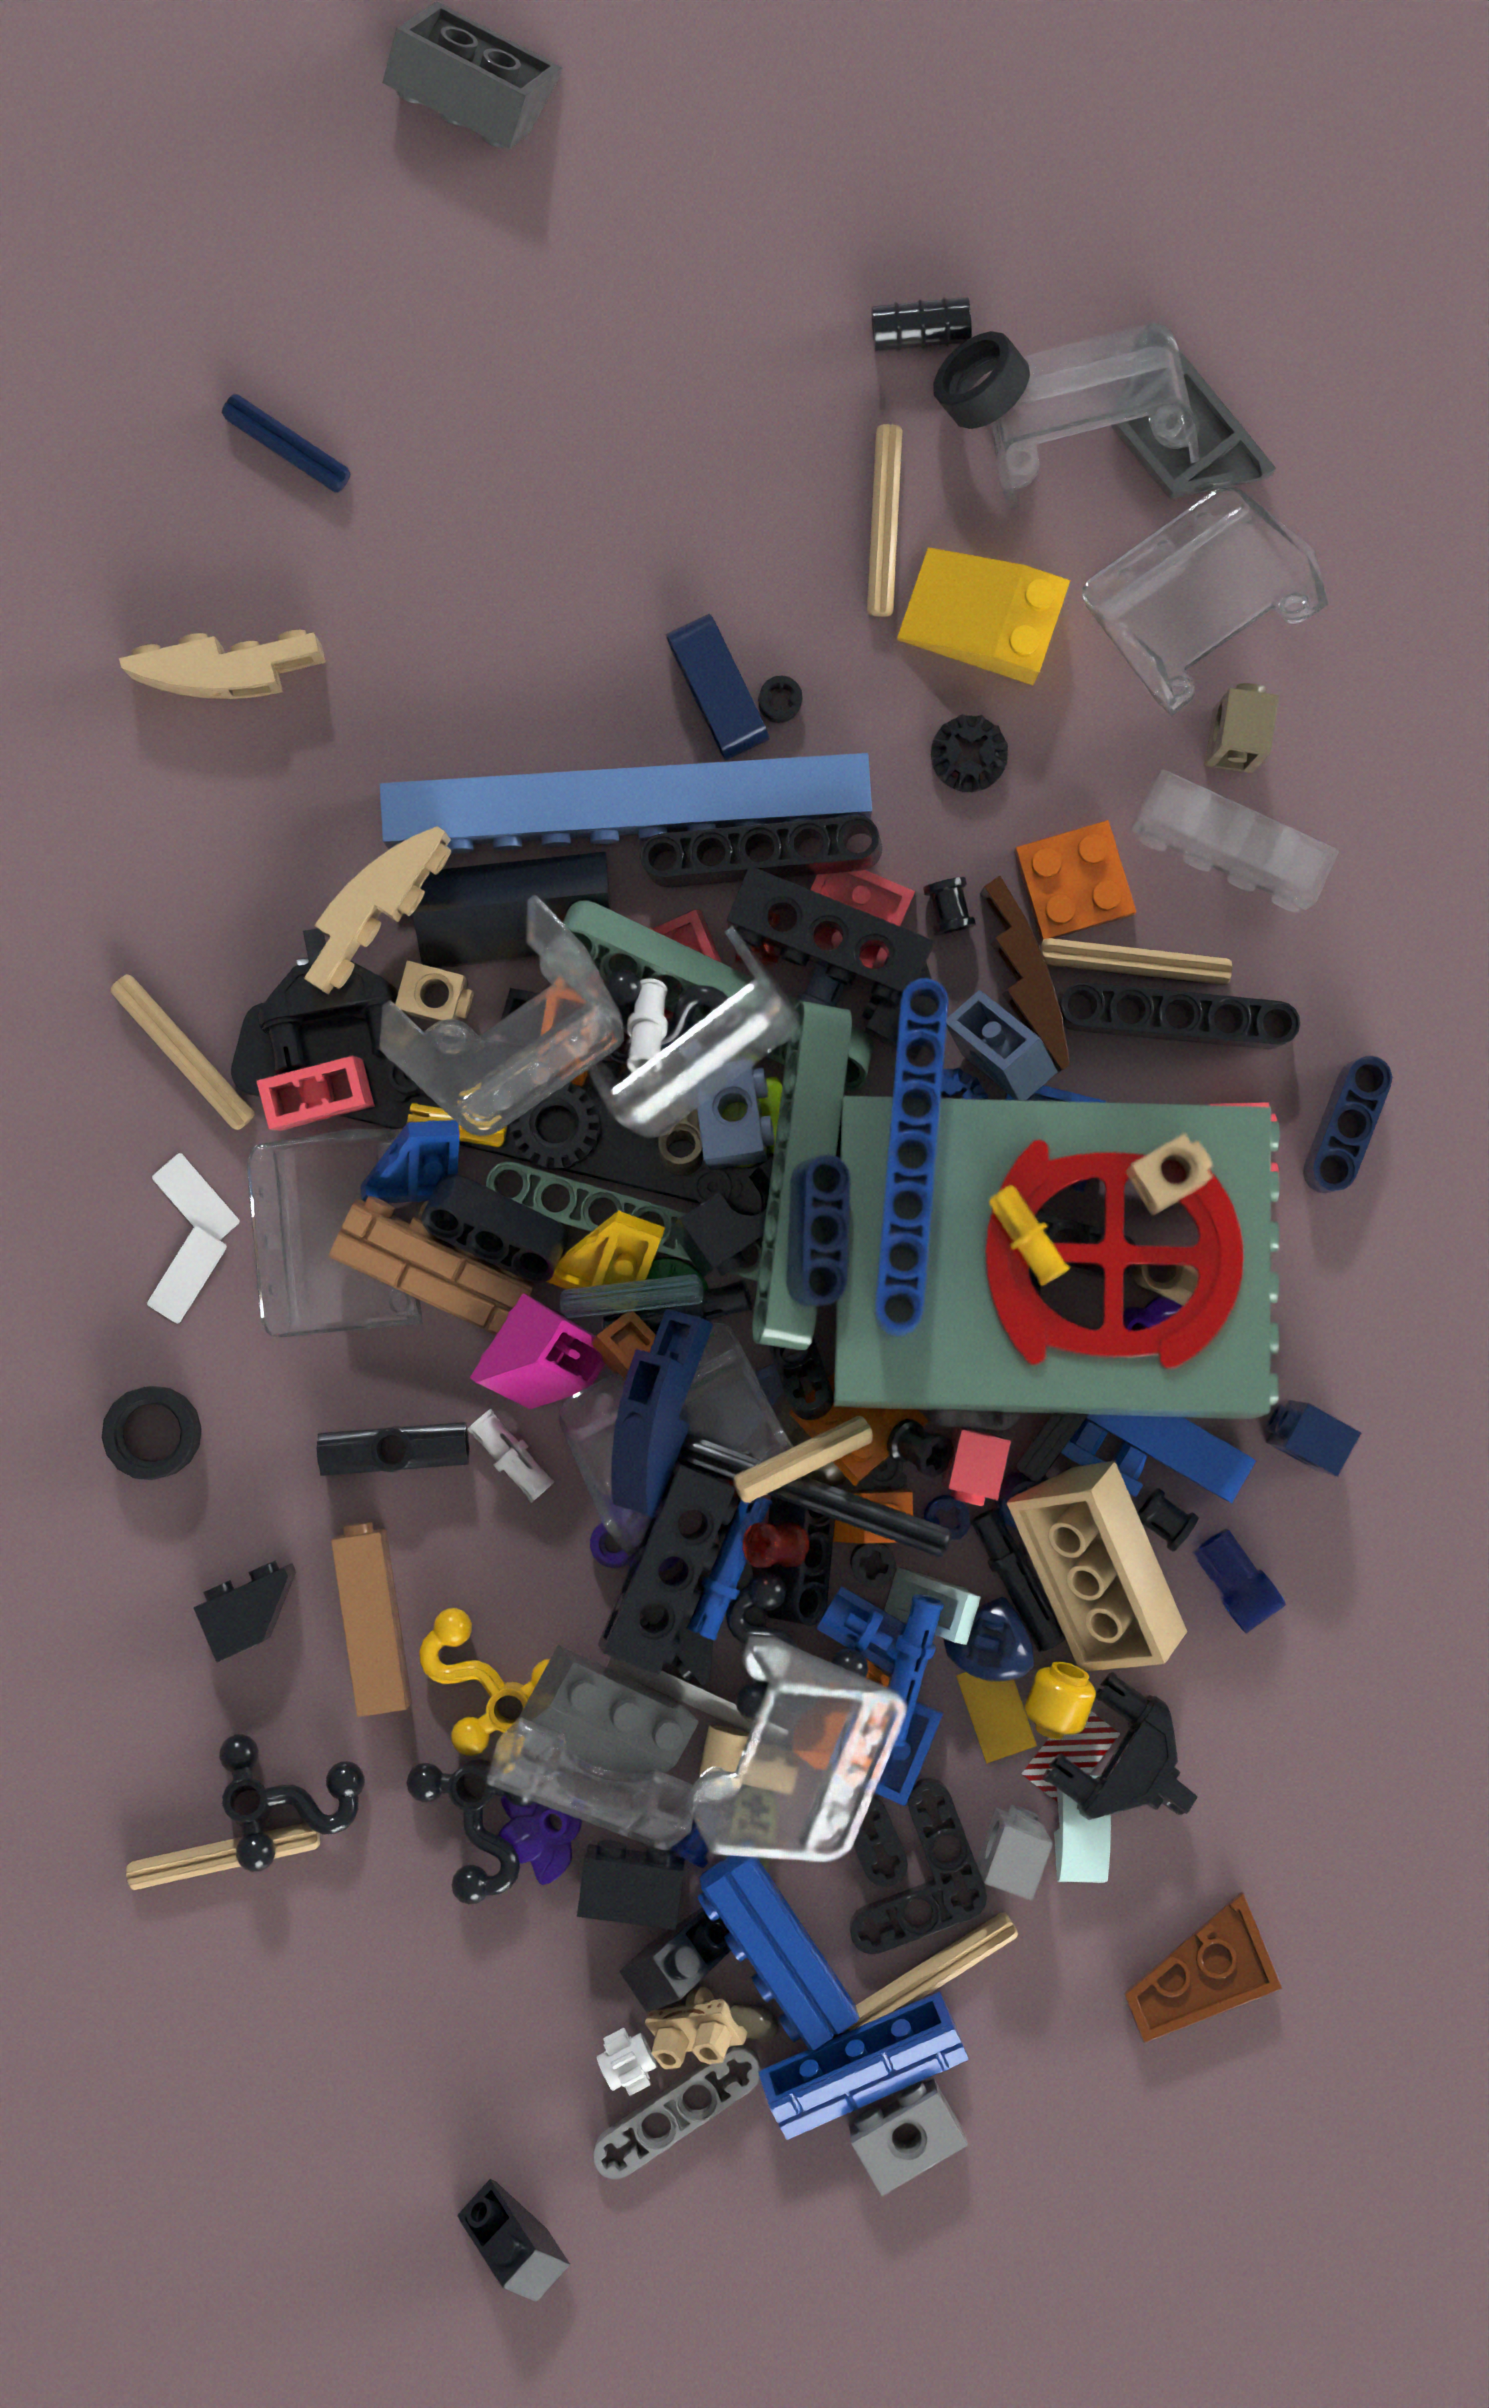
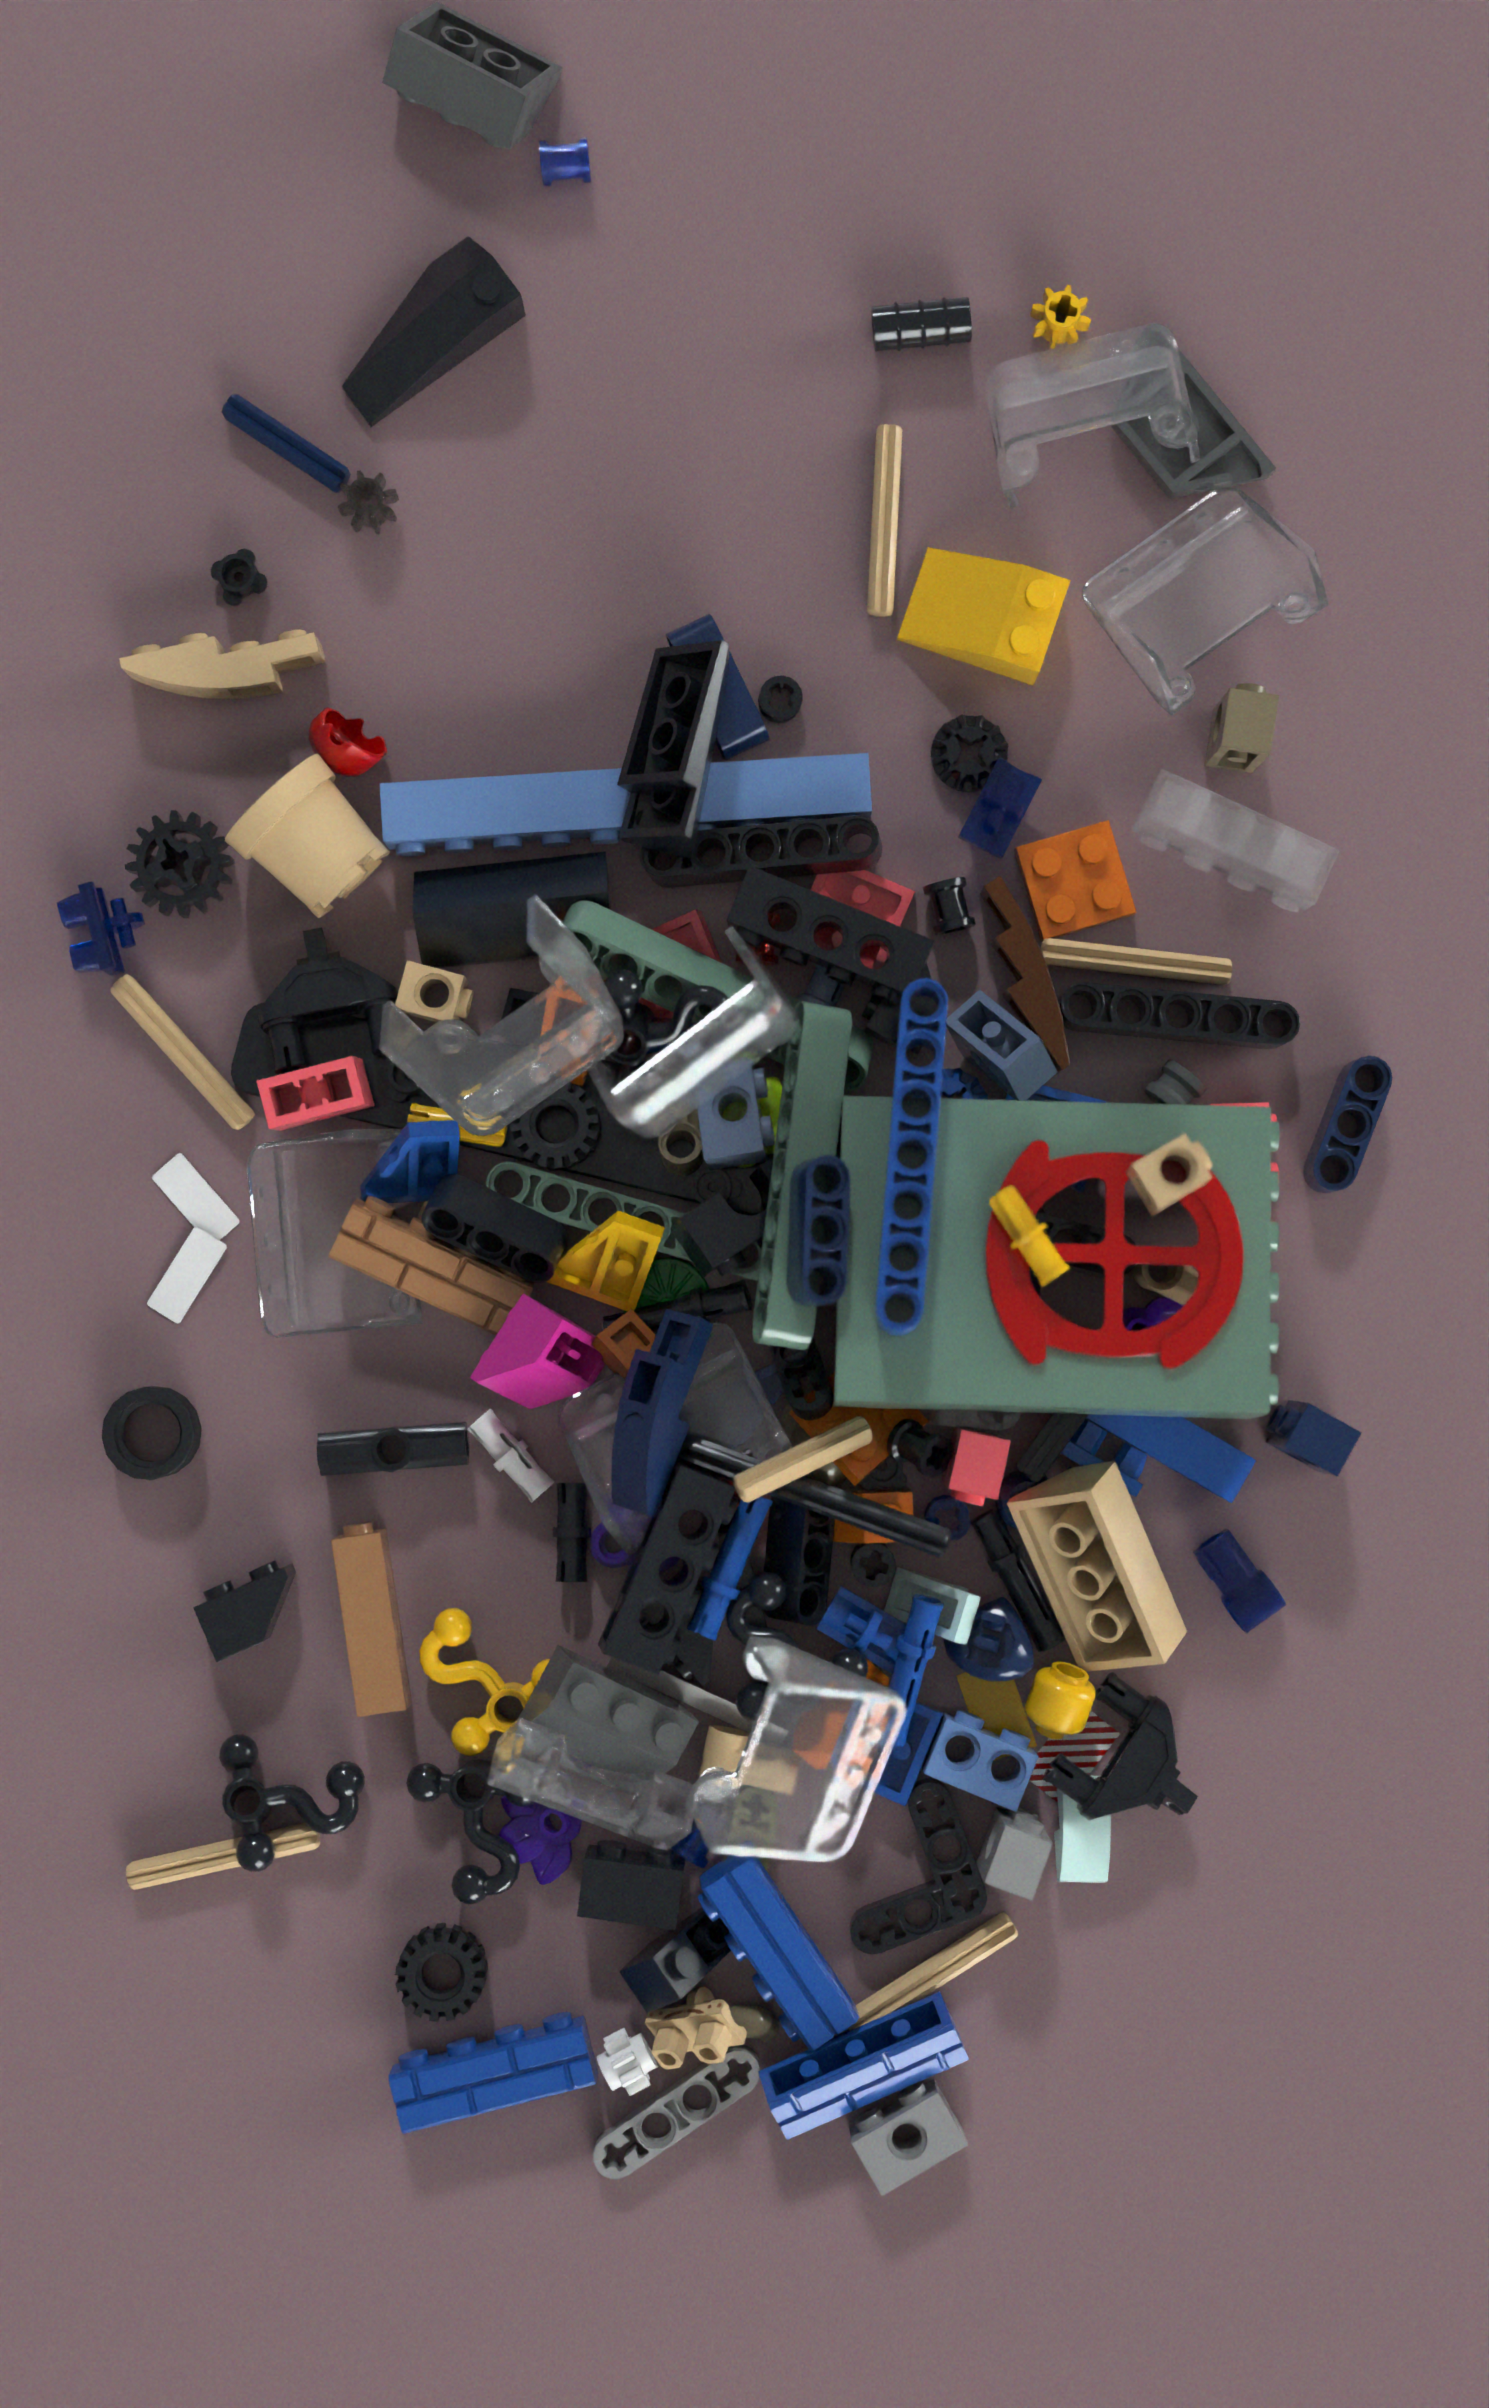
tan slope [304,826,451,995] -> none
black slope [457,2179,570,2302] -> none
clear light blue axle [560,1274,704,1319] -> none
white pin [627,978,668,1076] -> none
clear red bush [743,1522,809,1567] -> none
black beam [843,1793,908,1887] -> none
black tyre [933,331,1030,429] -> none
dark orange wing [1124,1892,1283,2043] -> none
black bush [1137,1488,1199,1552] -> none
none -> clear blue hips [57,881,145,976]
none -> black gear [125,810,235,918]
none -> black plate [211,549,268,606]
none -> tan piece [225,754,390,918]
none -> red hair [309,707,387,777]
none -> clear smoke gear [338,470,399,535]
none -> black wedge [342,236,526,427]
none -> blue brick [388,2012,598,2134]
none -> black tyre [395,1923,488,2022]
none -> clear blue bush [539,137,591,187]
none -> black pin [553,1483,592,1582]
none -> black slope [617,640,729,859]
none -> medium blue brick [922,1709,1039,1812]
none -> clear blue hips [958,758,1042,859]
none -> yellow gear [1030,285,1091,350]
none -> dark grey wheel [1144,1059,1207,1105]

